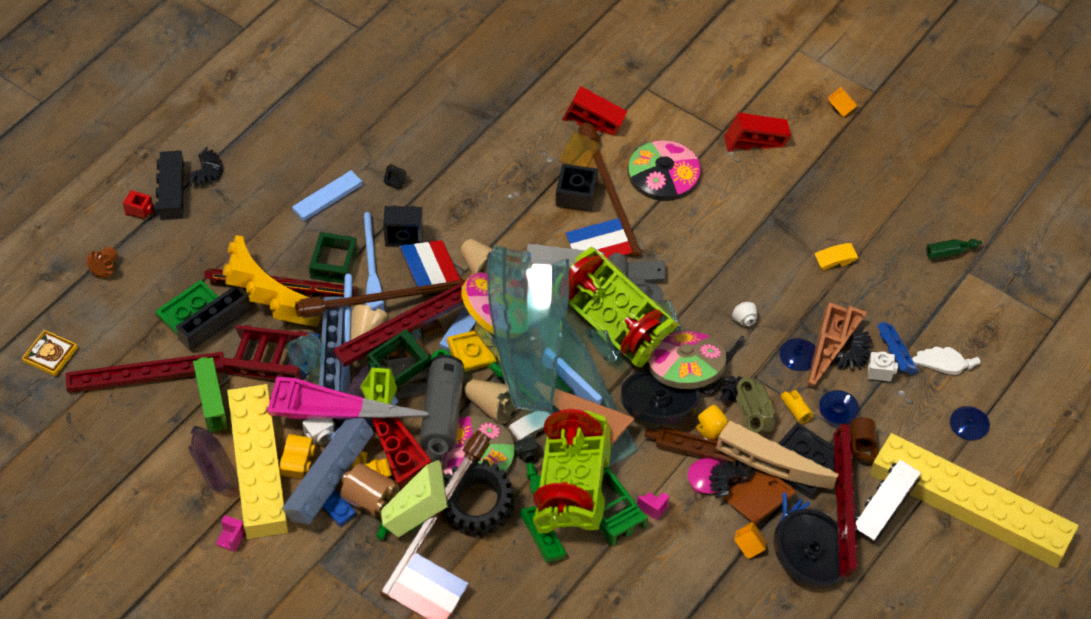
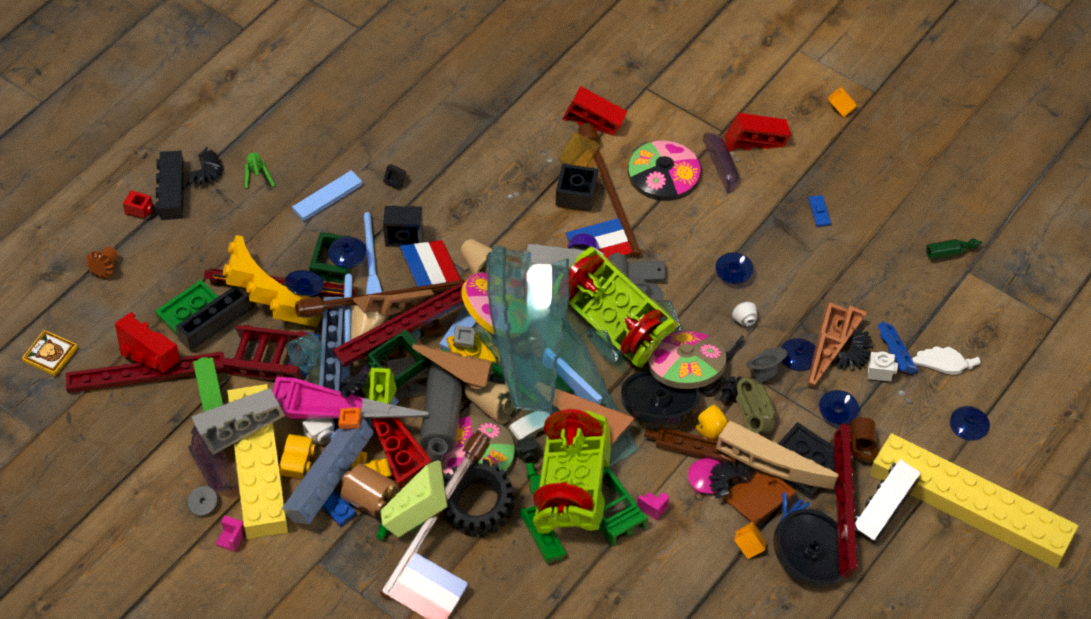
yellow hinge [781,390,814,424] -> none
yellow slope [814,243,859,271] -> none
none -> red wedge [114,312,180,373]
none -> dark grey piece [188,486,217,516]
none -> light grey wedge [192,388,285,454]
none -> bright green plant [245,153,275,188]
none -> clear blue dish [285,270,324,296]
none -> clear blue dish [329,236,367,268]
none -> orange tile [338,408,362,429]
none -> black hair [340,373,369,398]
none -> medium nougat wedge [353,289,436,316]
none -> medium nougat wedge [412,343,495,389]
none -> light grey plate [453,325,475,349]
none -> dark purple helmet [567,233,599,250]
none -> brick [703,133,739,193]
none -> clear blue dish [715,253,753,284]
none -> dark grey piece [746,347,787,383]
none -> blue piece [808,195,831,227]

